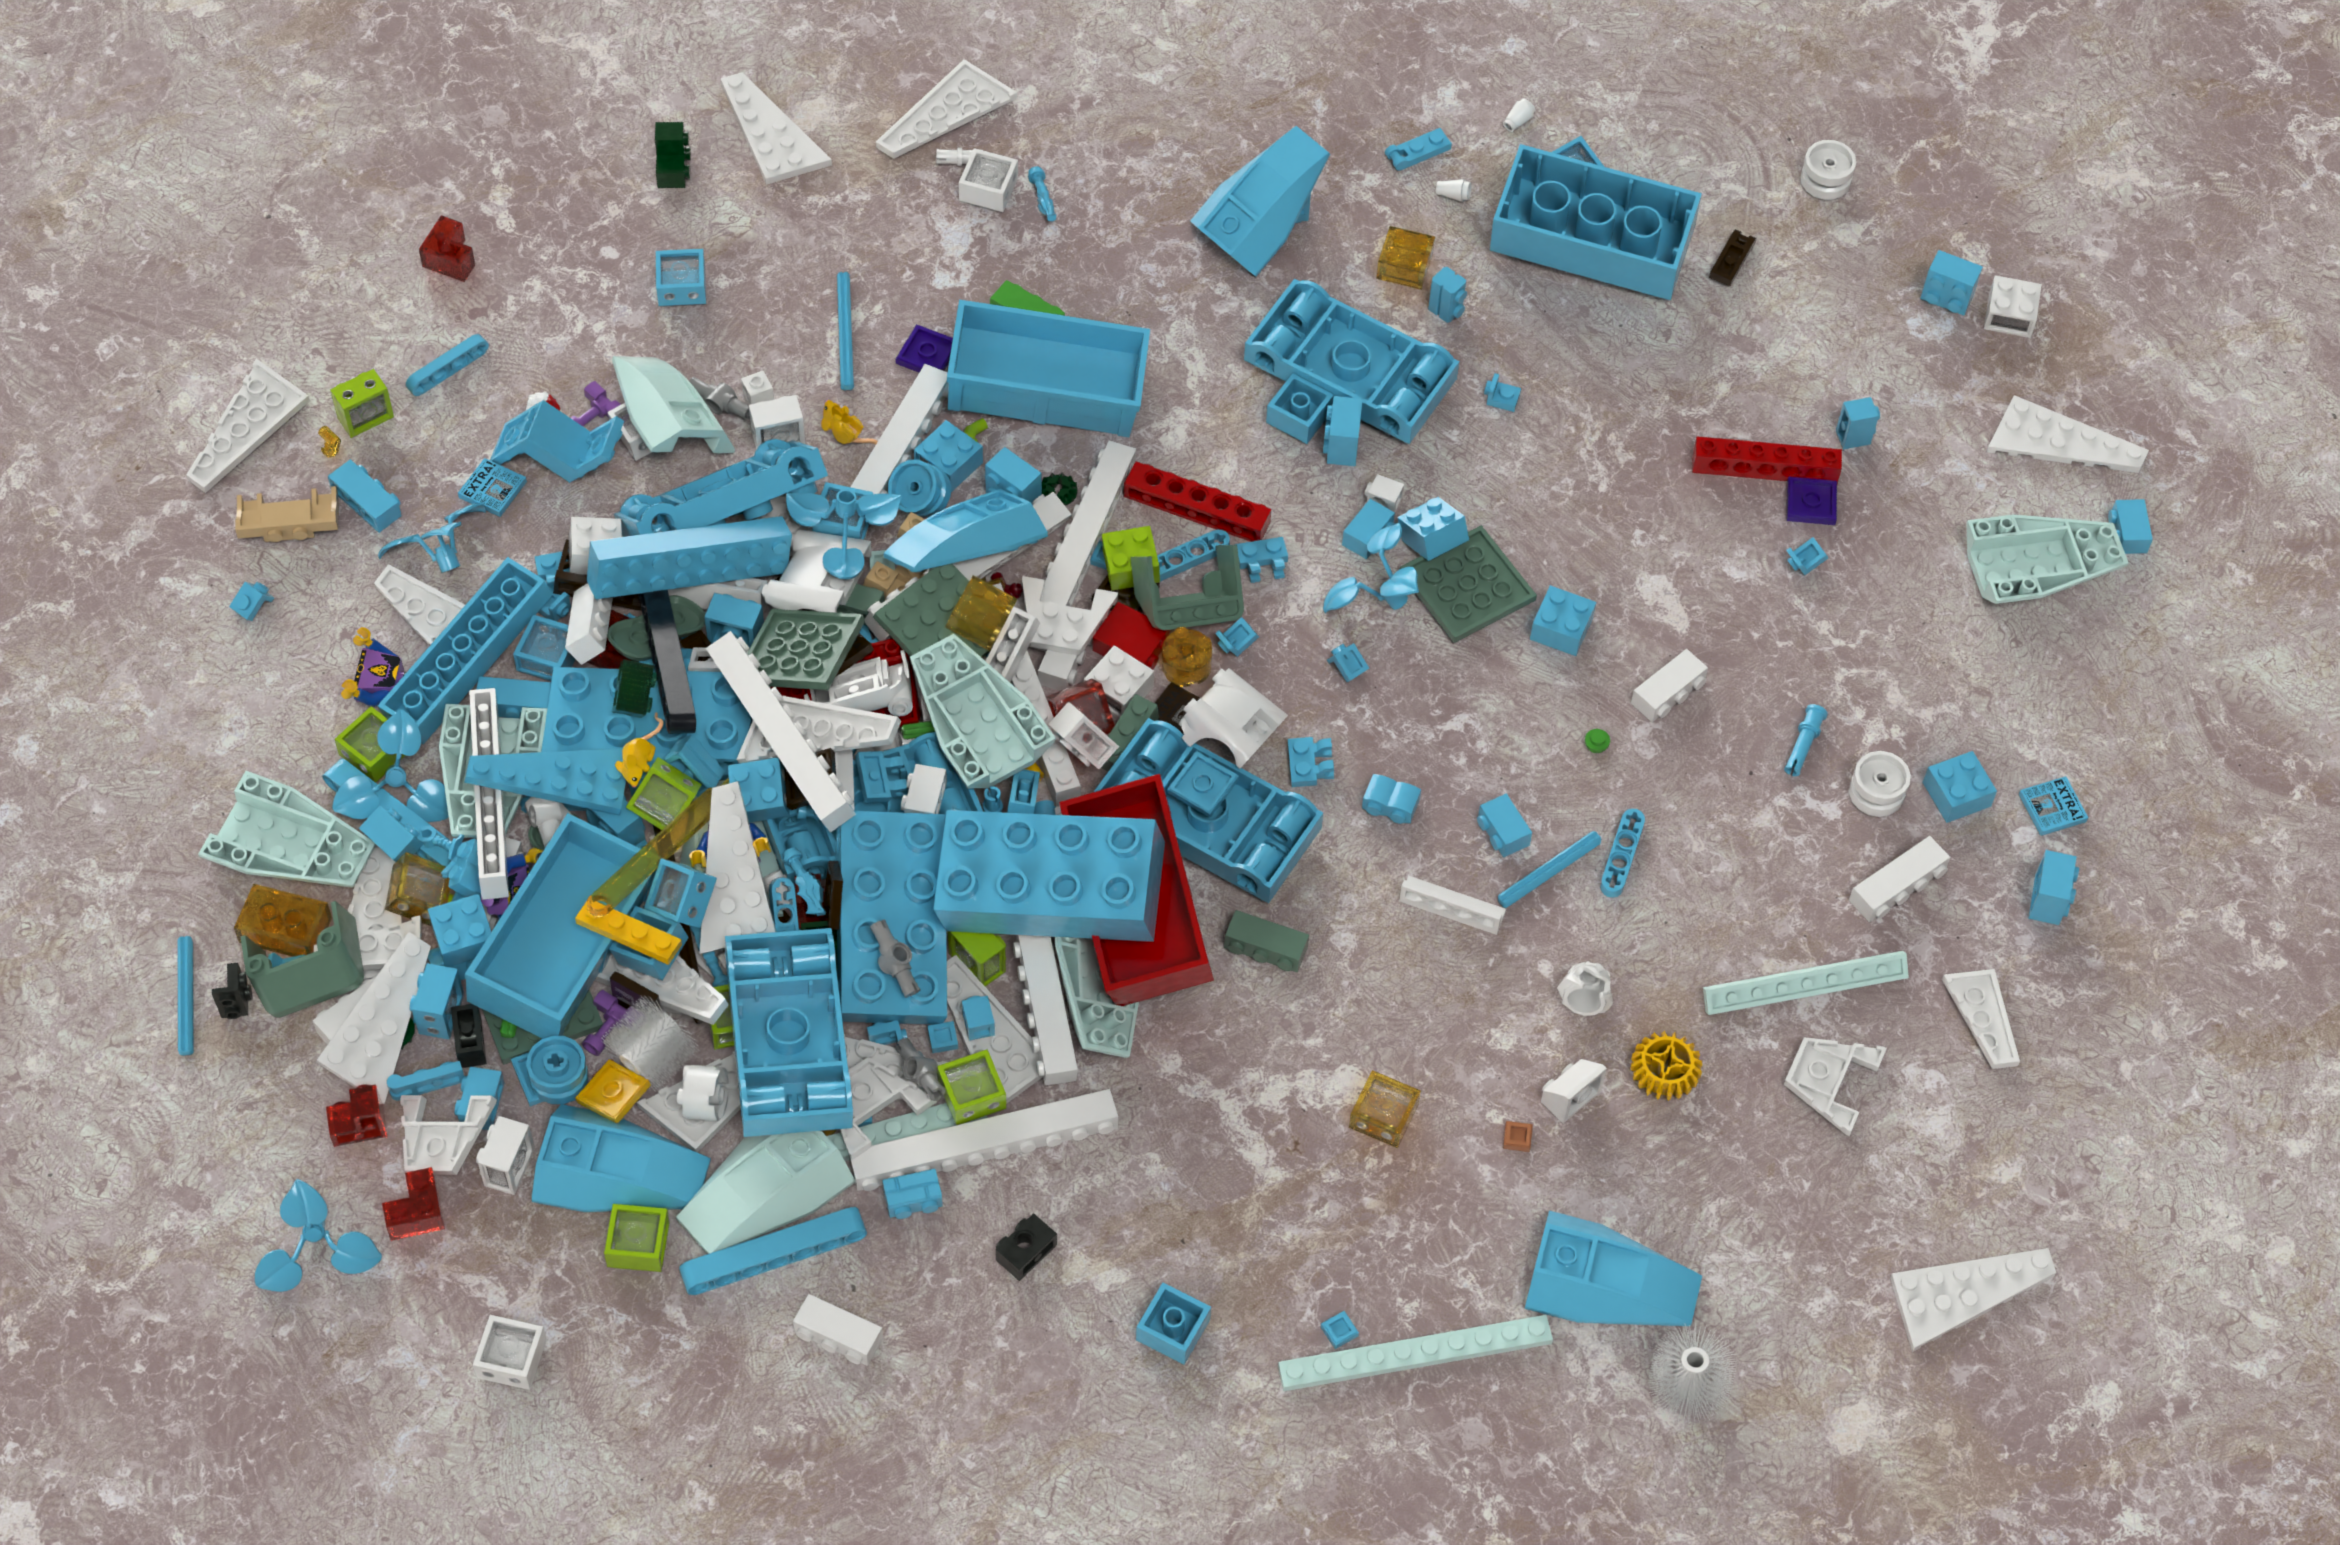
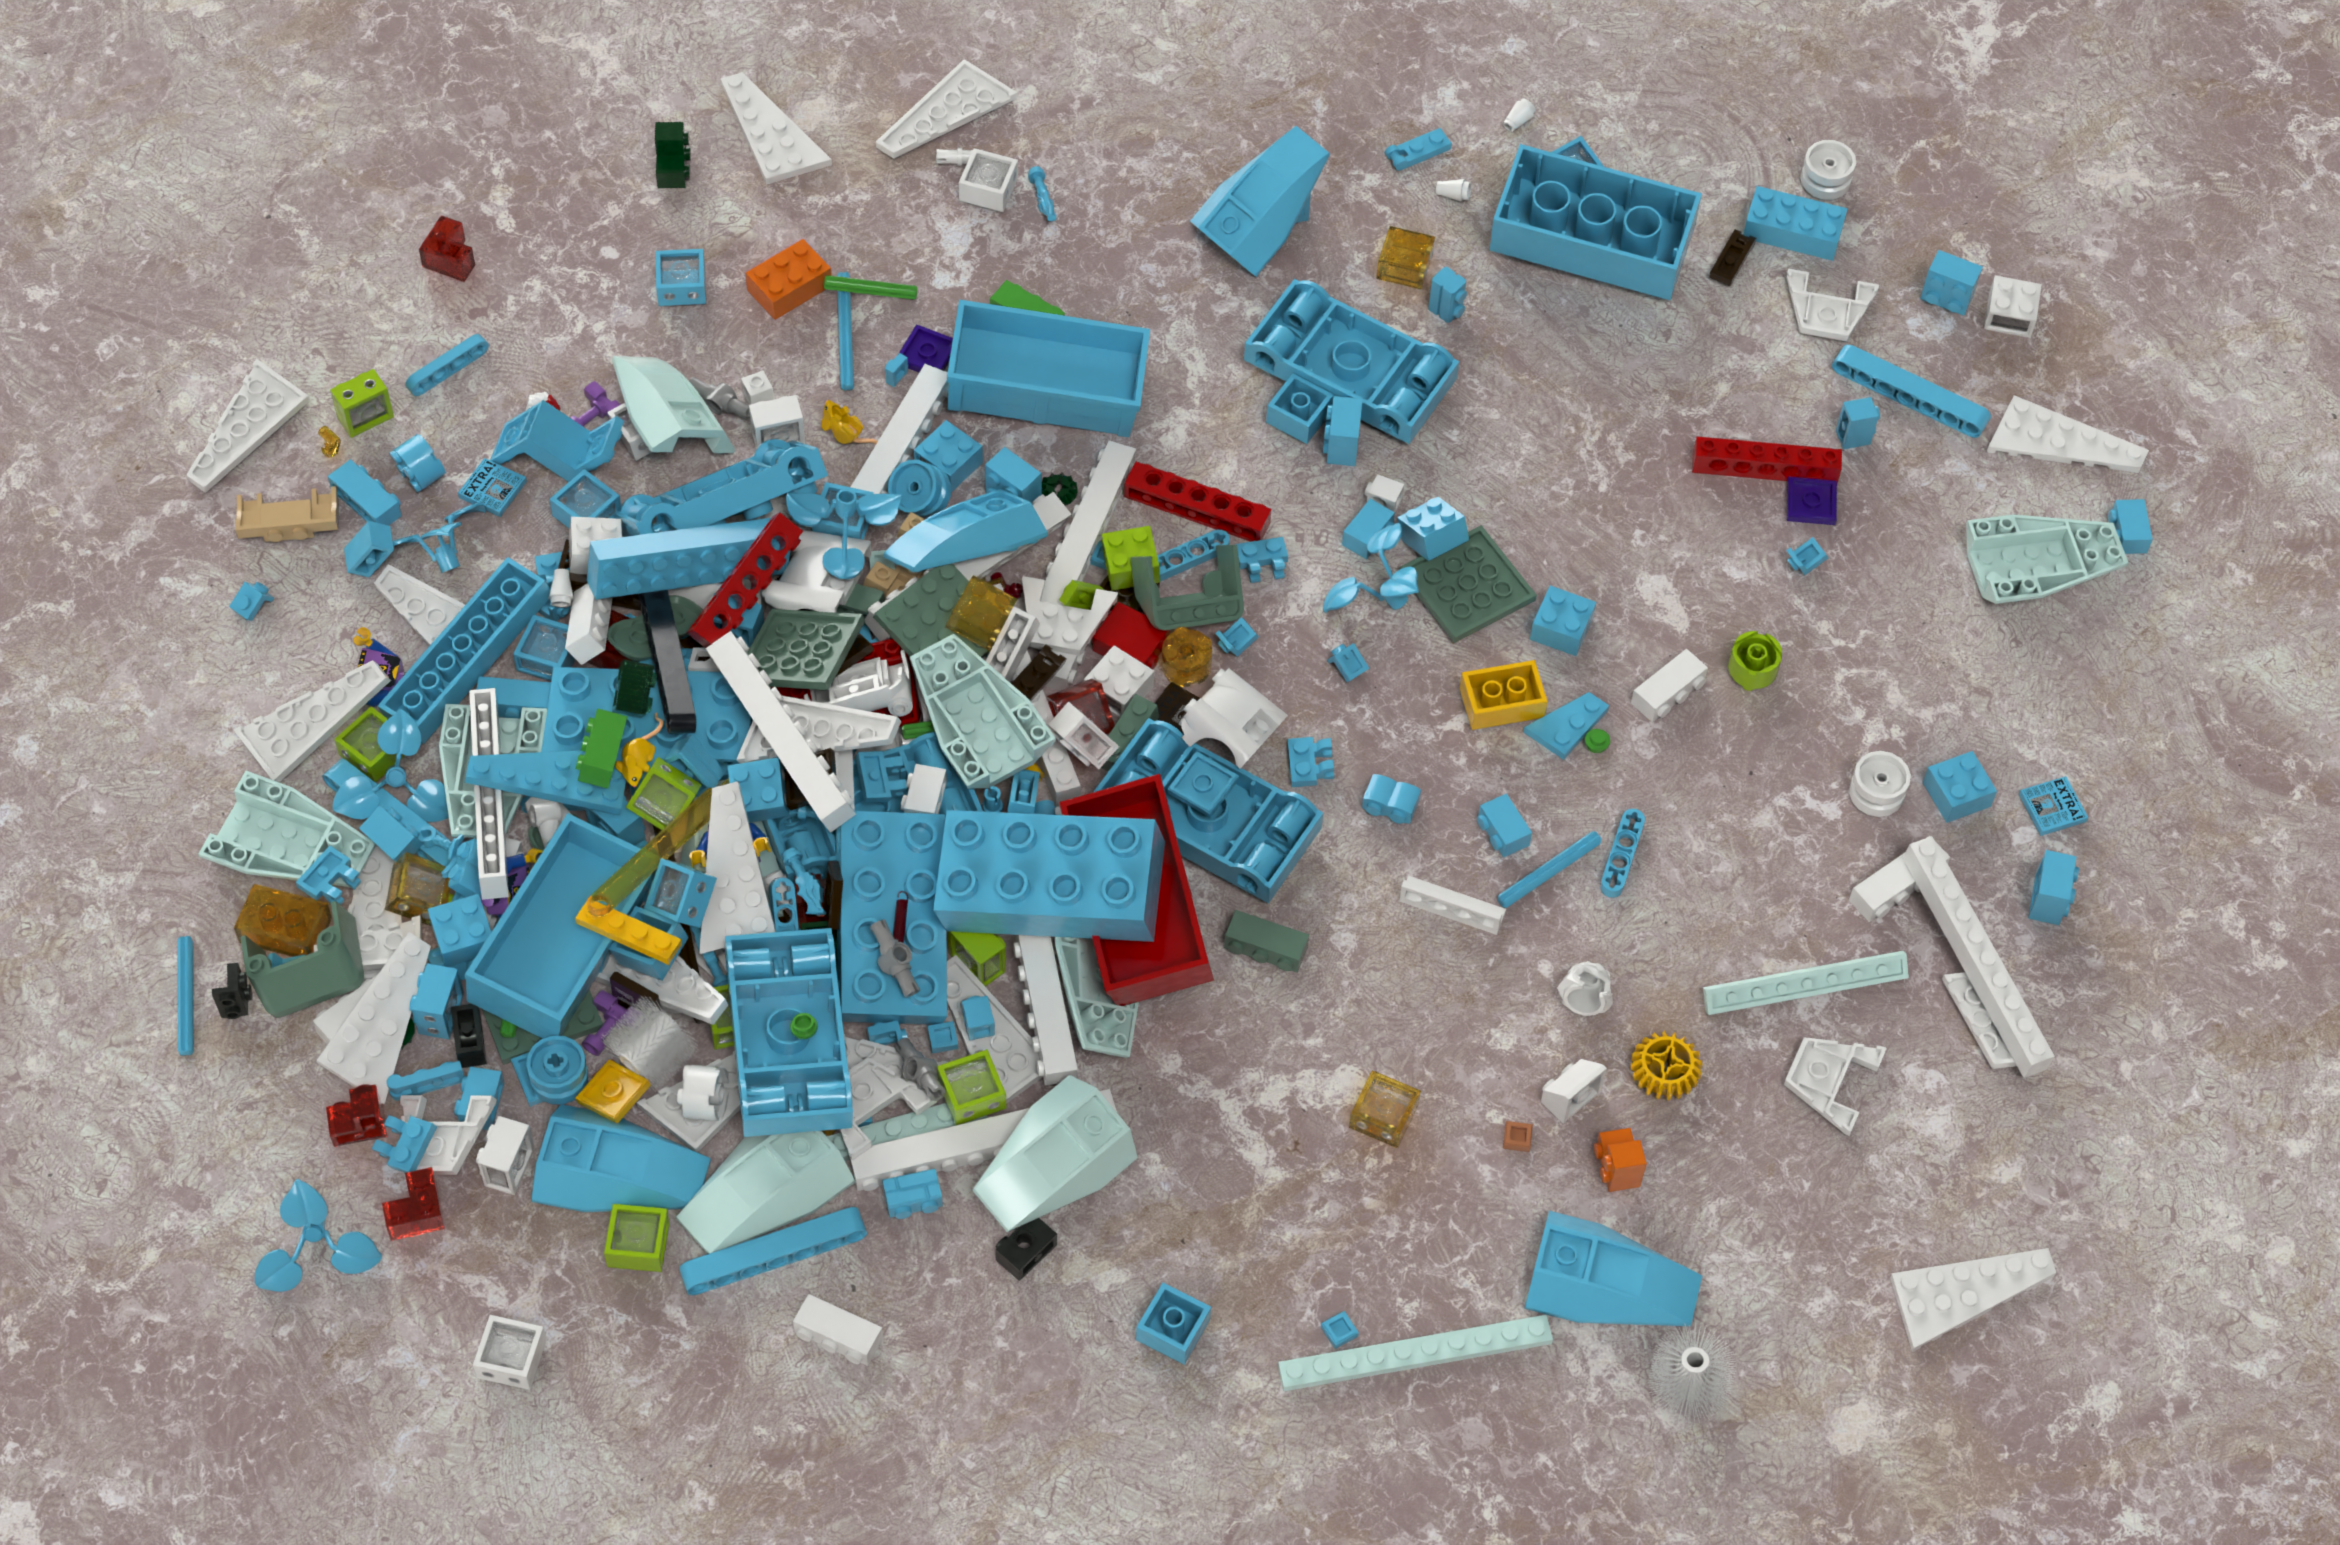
lime arm [963,418,988,442] -> none
medium azure bracket [1484,373,1521,412] -> none
medium azure pin [1784,704,1828,776] -> none
none -> white wing [233,660,391,783]
none -> medium azure plate [296,845,361,905]
none -> medium azure brick [344,521,394,578]
none -> medium azure plate [372,1115,437,1175]
none -> medium azure brick [389,434,446,493]
none -> white cone [548,569,574,608]
none -> piece [549,469,621,529]
none -> bright green brick [575,708,628,789]
none -> red brick [686,512,803,648]
none -> orange brick [745,239,832,320]
none -> bright green plate [790,1013,818,1039]
none -> bright green axle [824,275,917,300]
none -> medium azure plate [885,353,908,387]
none -> dark red piece [893,891,908,943]
none -> light aqua wedge [973,1075,1138,1232]
none -> dark brown plate [1011,644,1067,702]
none -> lime plate [1059,580,1104,610]
none -> yellow brick [1459,660,1548,730]
none -> medium azure wing [1523,692,1609,760]
none -> orange brick [1594,1128,1647,1192]
none -> lime brick [1728,631,1782,691]
none -> medium azure brick [1743,186,1848,261]
none -> white wing [1786,269,1879,341]
none -> medium azure beam [1832,344,1991,438]
none -> white brick [1903,836,2055,1078]

